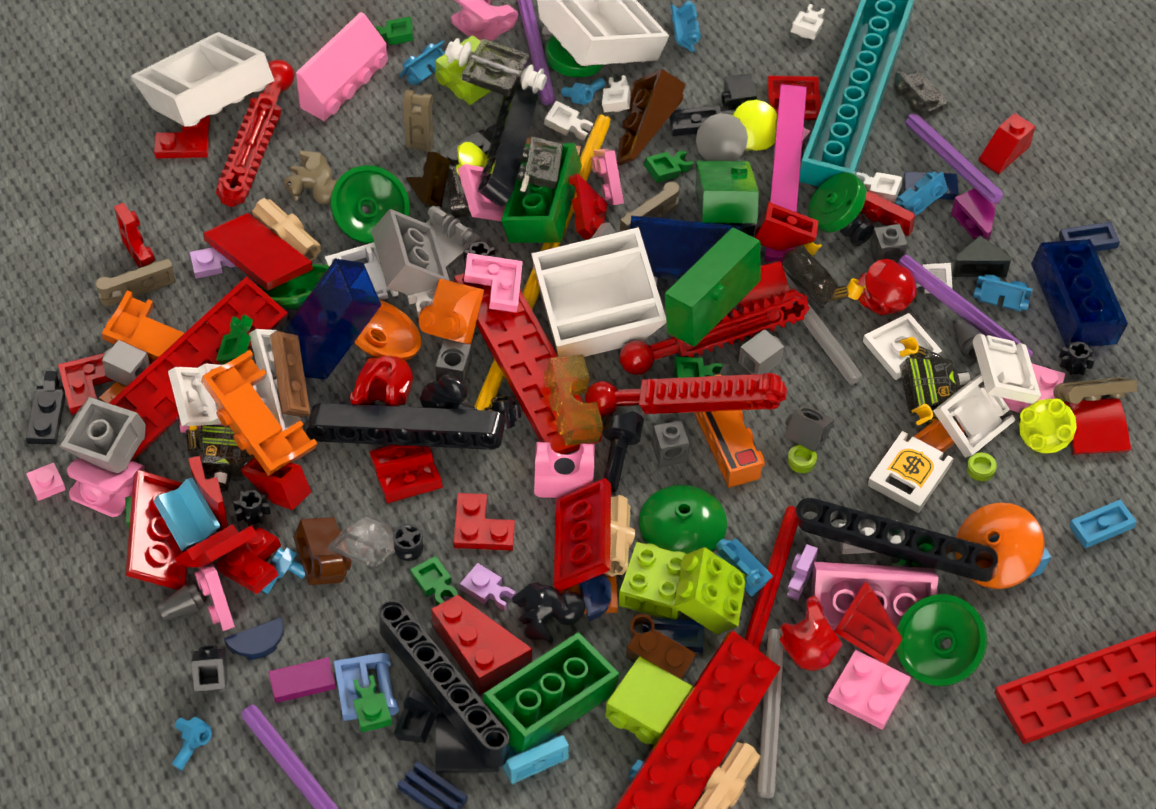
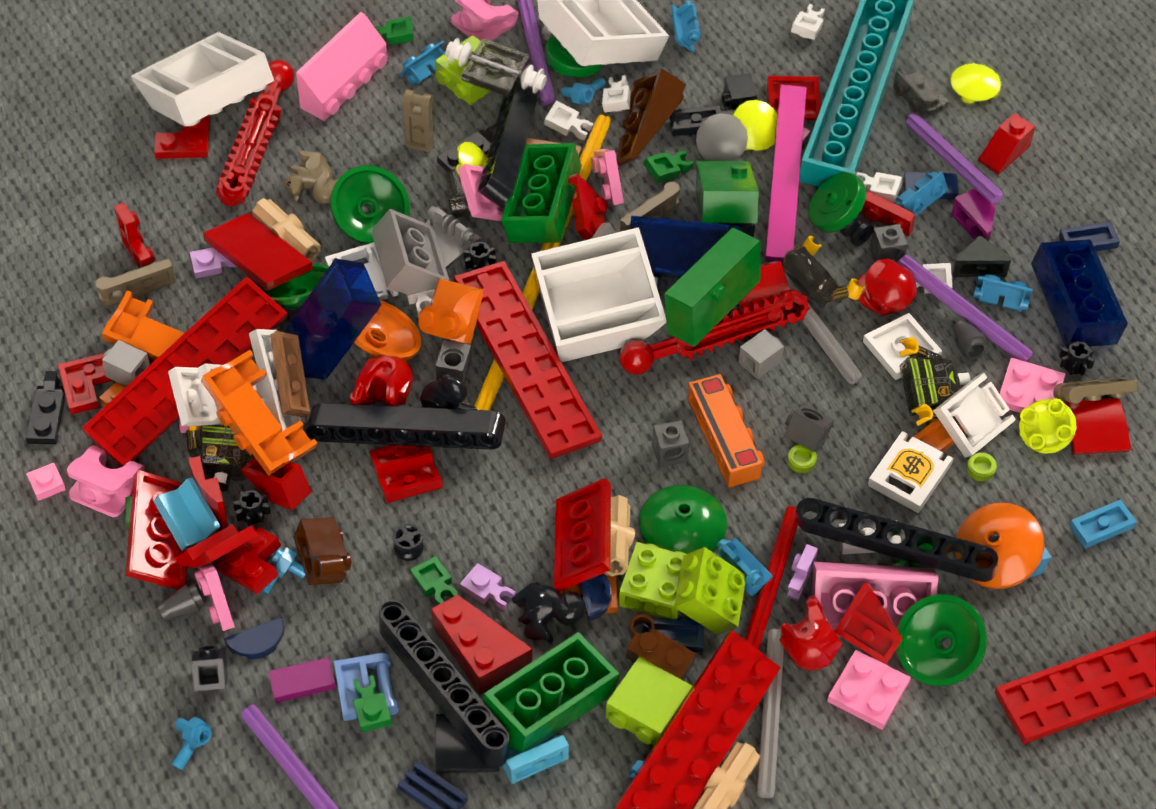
light grey slope [59,397,146,473] -> none
green plate [216,315,253,365] -> none
clear slope [328,515,395,569] -> none
black tile [393,689,440,743] -> none
dark brown slope [406,152,451,208] -> none
plate [454,493,515,551] -> none
bright pink plate [464,253,523,313] -> none
black gear [484,396,521,429] -> none
clear smoke bracket [517,137,563,193] -> none
bright pink piece [534,442,595,498] -> none
clear yellow arch [543,354,603,446] -> none
red gear [584,373,787,417] -> none
black piece [602,411,644,492] -> none
green plate [673,357,723,378] -> none
red slope [754,202,819,251] -> none
white container [973,334,1041,404] -> none
none -> neon yellow dish [950,63,1001,104]

